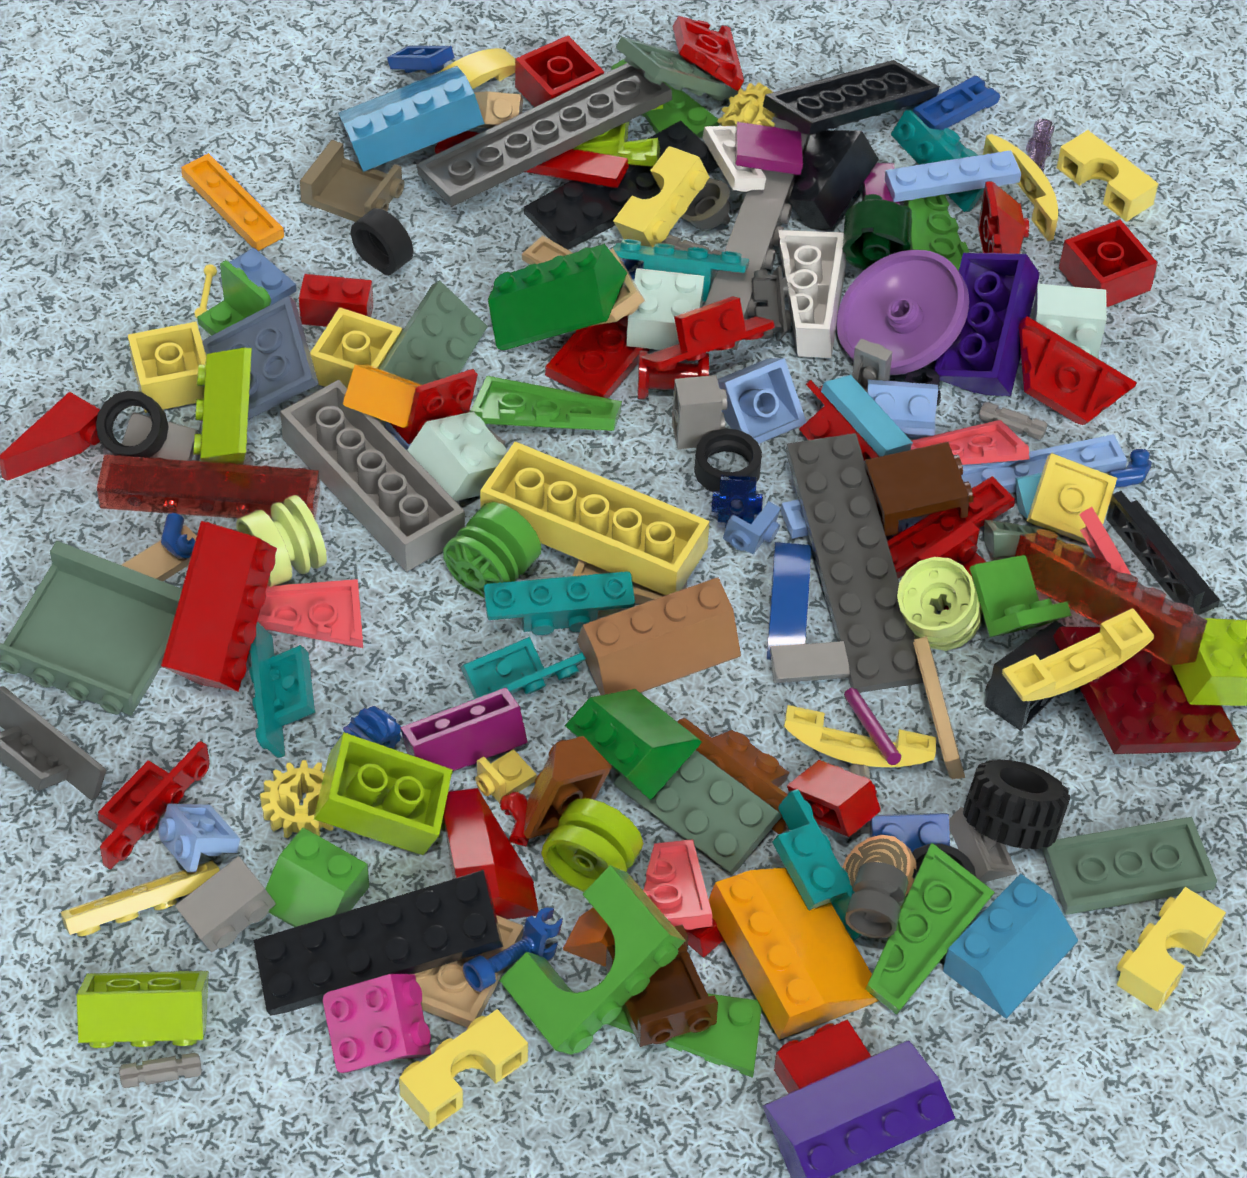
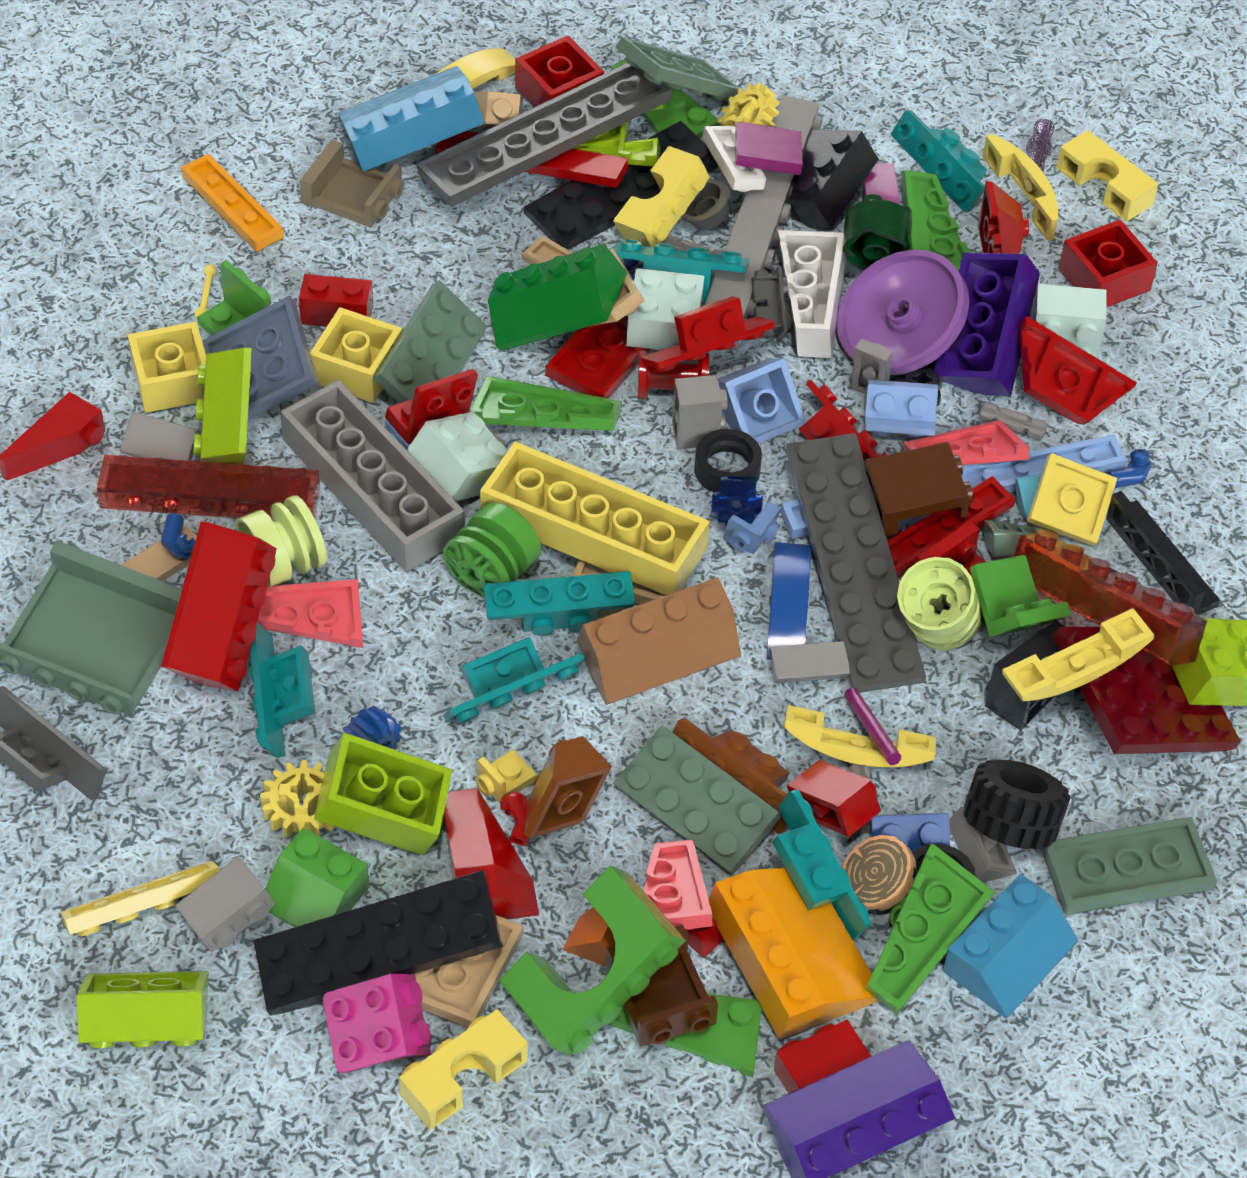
black tyre [96,390,169,462] -> none
red bracket [98,741,210,869] -> none
light grey axle [119,1053,202,1088] -> none
light blue bracket [158,804,240,873] -> none
medium blue plate [230,247,297,305] -> none
light orange panel [343,365,422,428] -> none
black tyre [350,208,414,275] -> none
blue plate [387,45,455,73] -> none
magenta brick [400,687,528,771] -> none
blue bar [463,908,563,992] -> none
lime wheel [541,798,644,892] -> none
green slope [565,689,702,800] -> none
red wing [672,16,744,91] -> none
black plate [763,60,940,135] -> none
medium azure tile [821,375,913,457] -> none
dark grey wheel [845,862,909,938] -> none
light blue plate [884,150,1021,202] -> none
blue plate [913,76,1000,130] -> none
tan tile [913,636,965,779] -> none
coral wing [1079,507,1152,614] -> none
light yellow arch [1116,887,1226,1012] -> none

